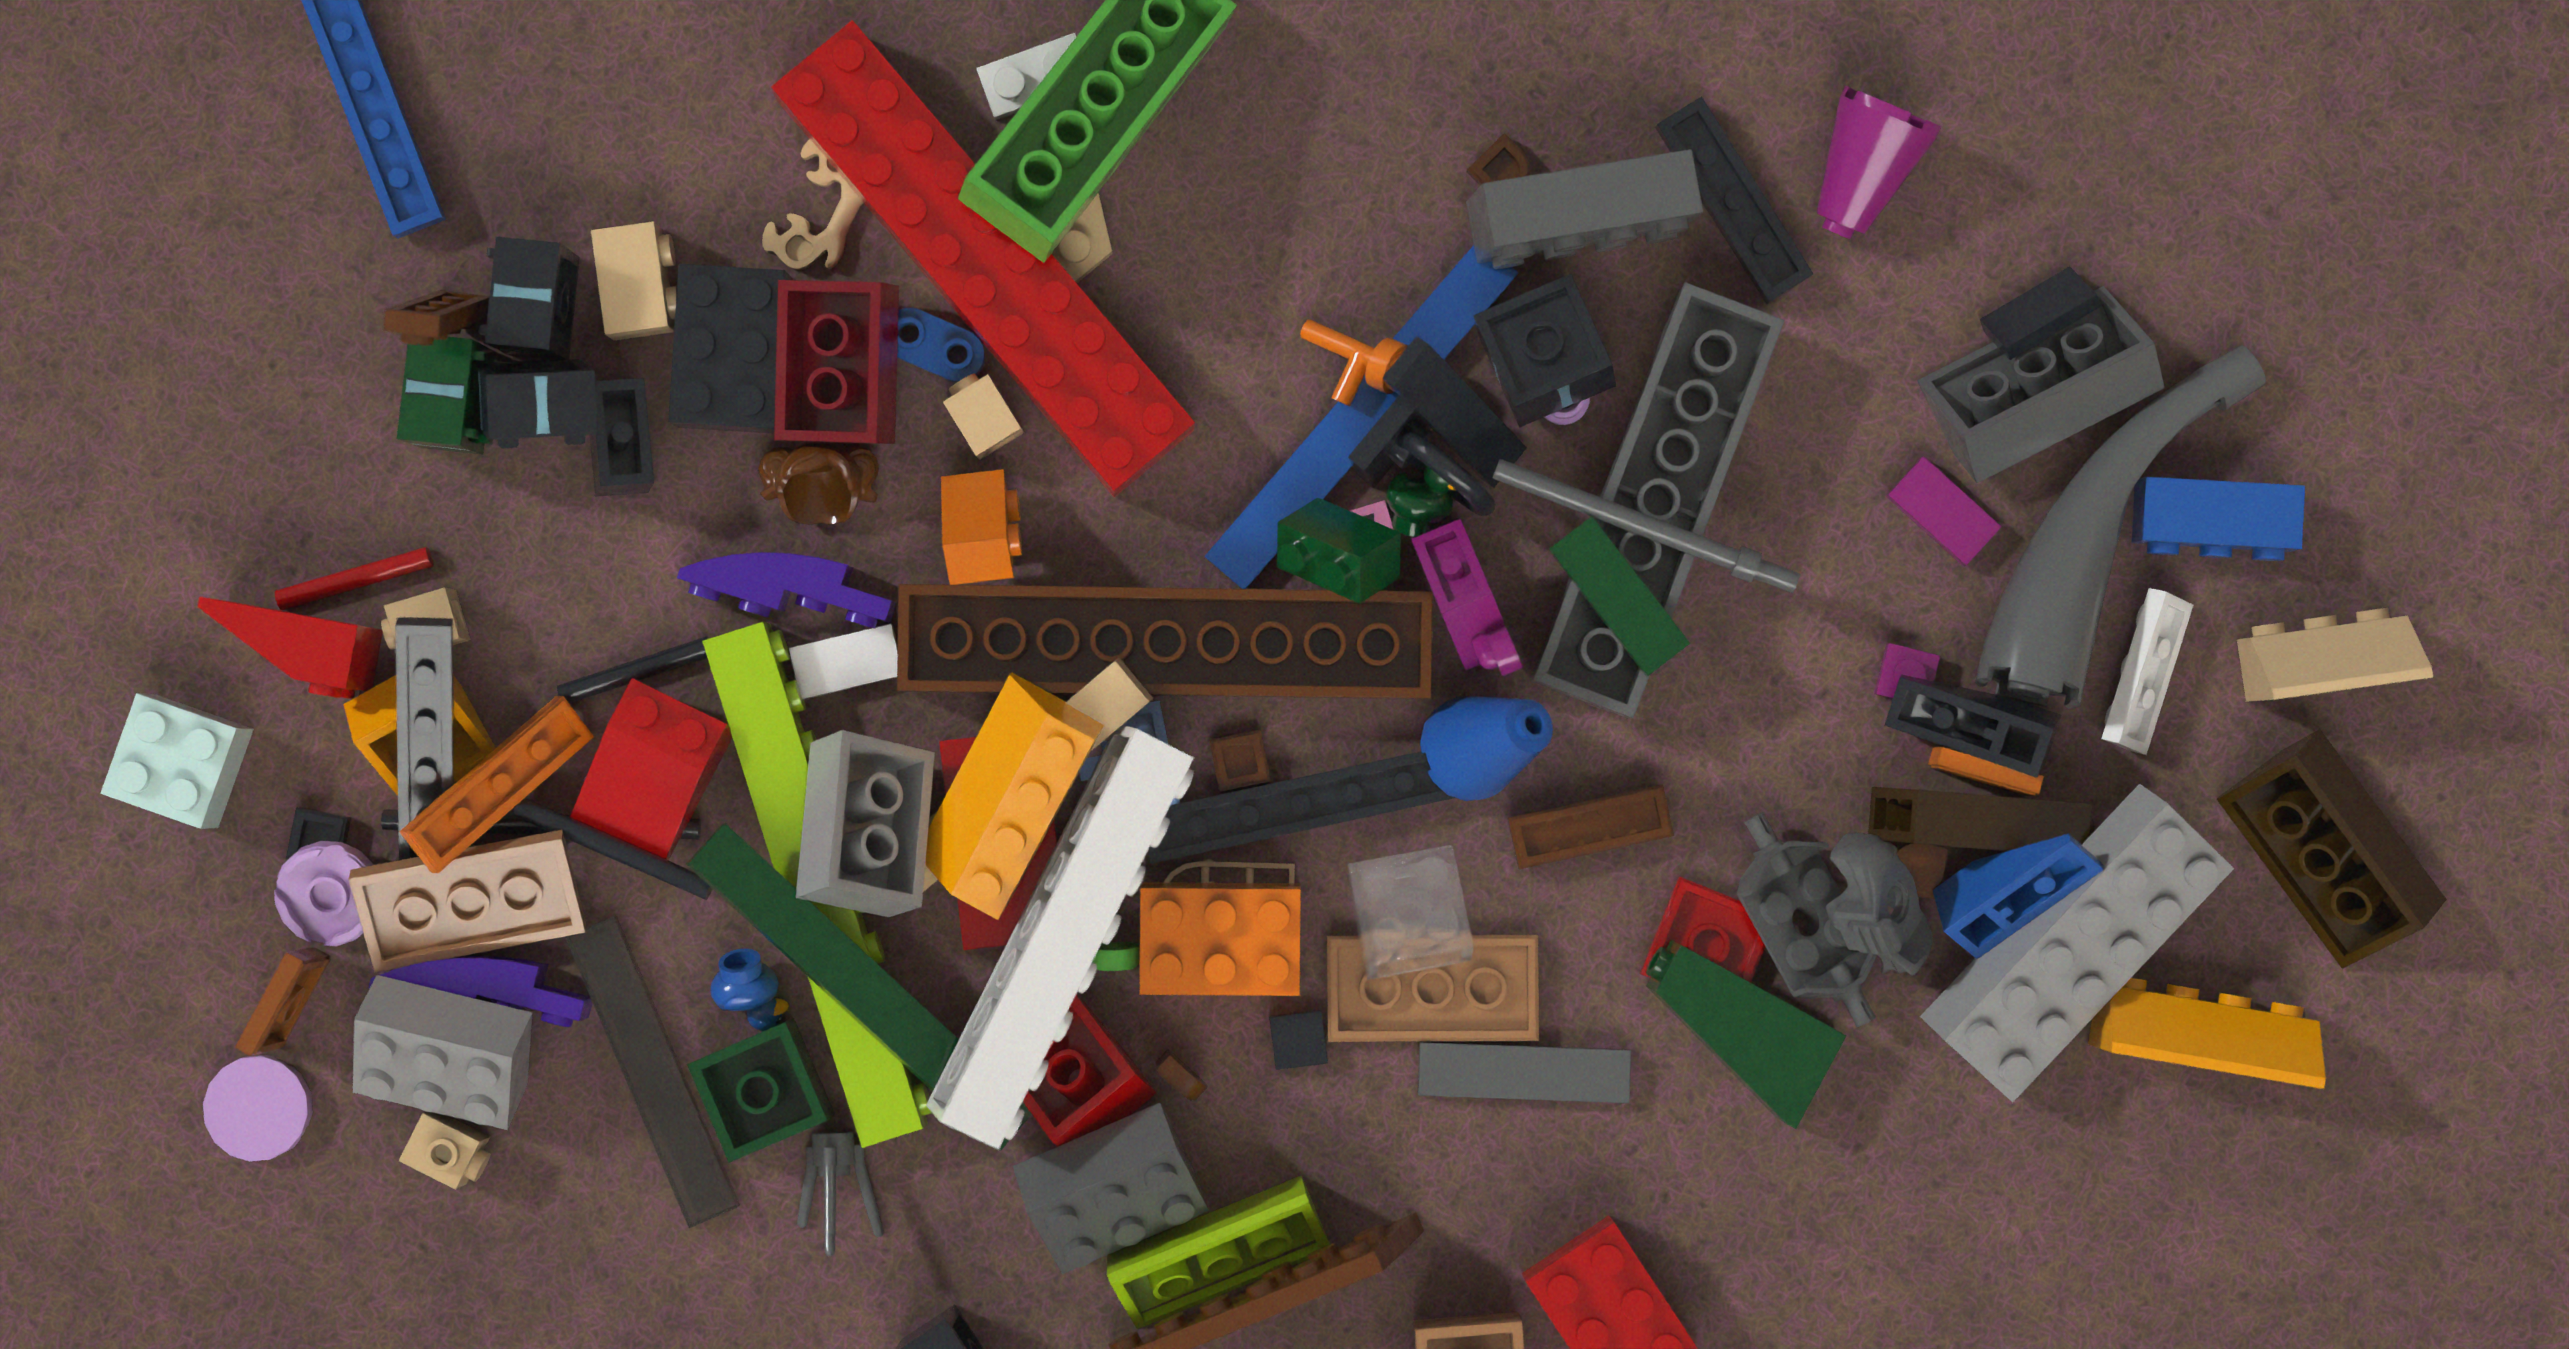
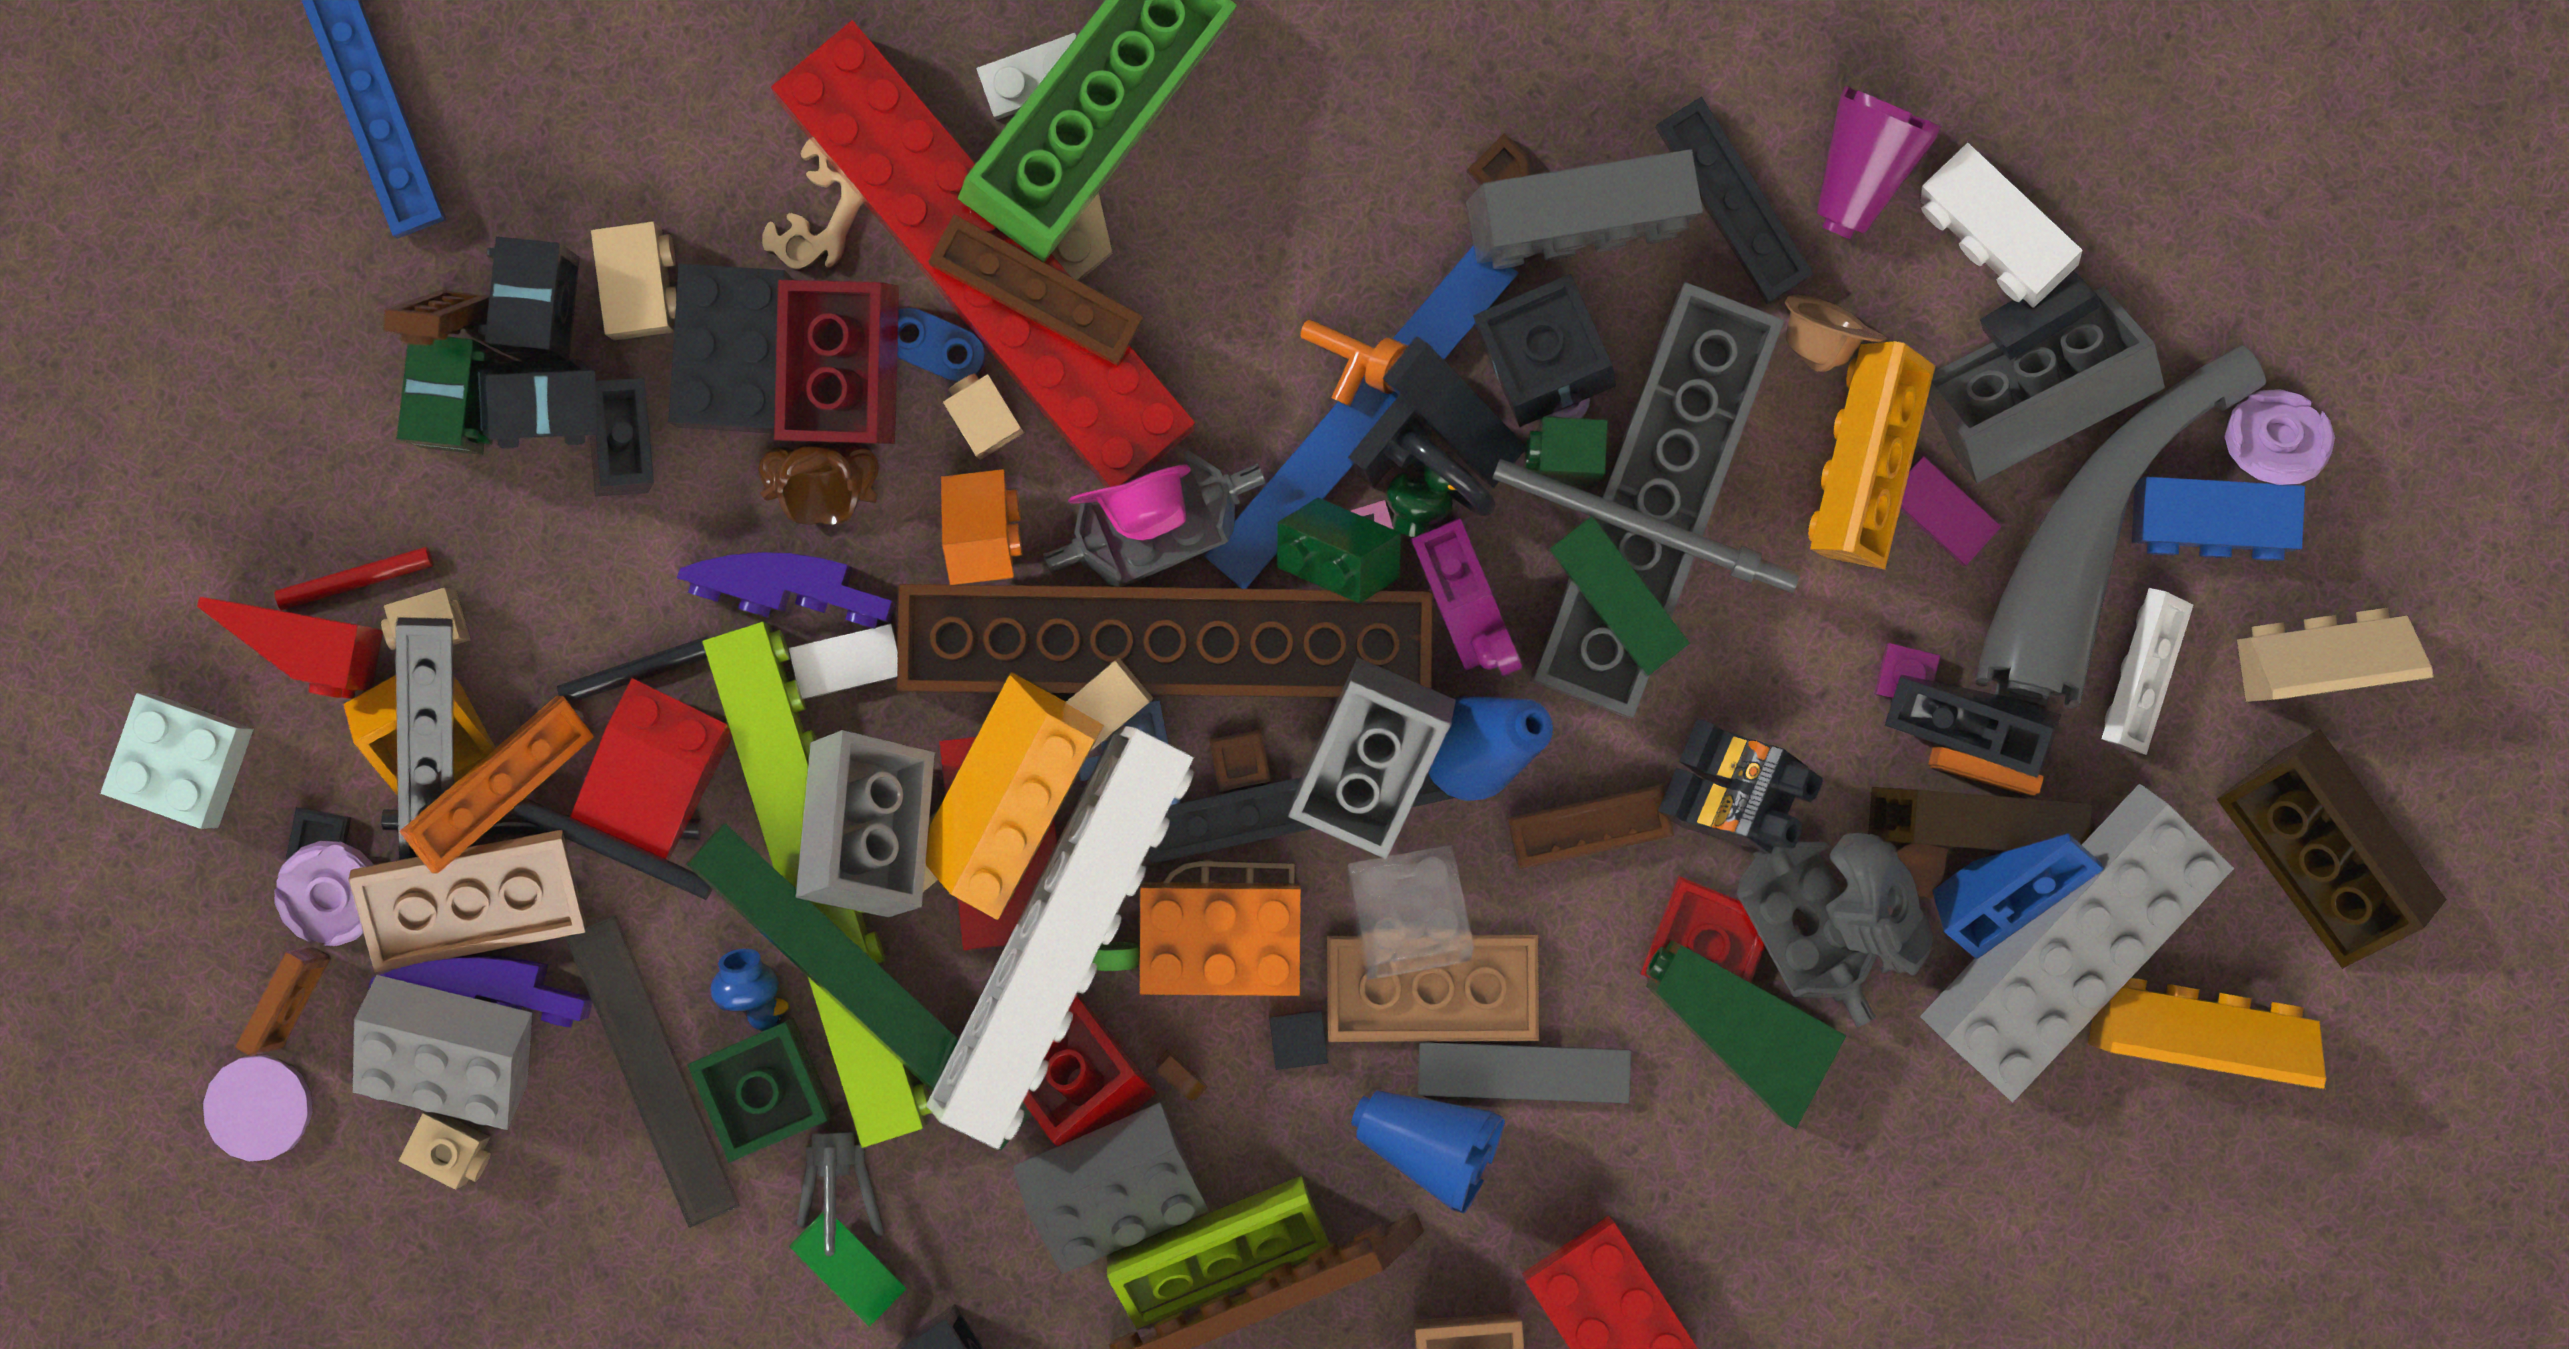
none -> green slope [789,1211,907,1327]
none -> reddish brown plate [928,215,1143,366]
none -> dark grey plate [1043,450,1266,587]
none -> dark pink piece [1068,465,1191,541]
none -> dark grey brick [1288,657,1456,859]
none -> blue cone [1351,1090,1505,1214]
none -> dark green brick [1524,417,1607,487]
none -> black hips [1658,718,1823,854]
none -> medium nougat piece [1785,294,1887,372]
none -> light orange slope [1808,341,1936,570]
none -> white brick [1921,143,2082,308]
none -> lavender tile [2225,389,2335,485]

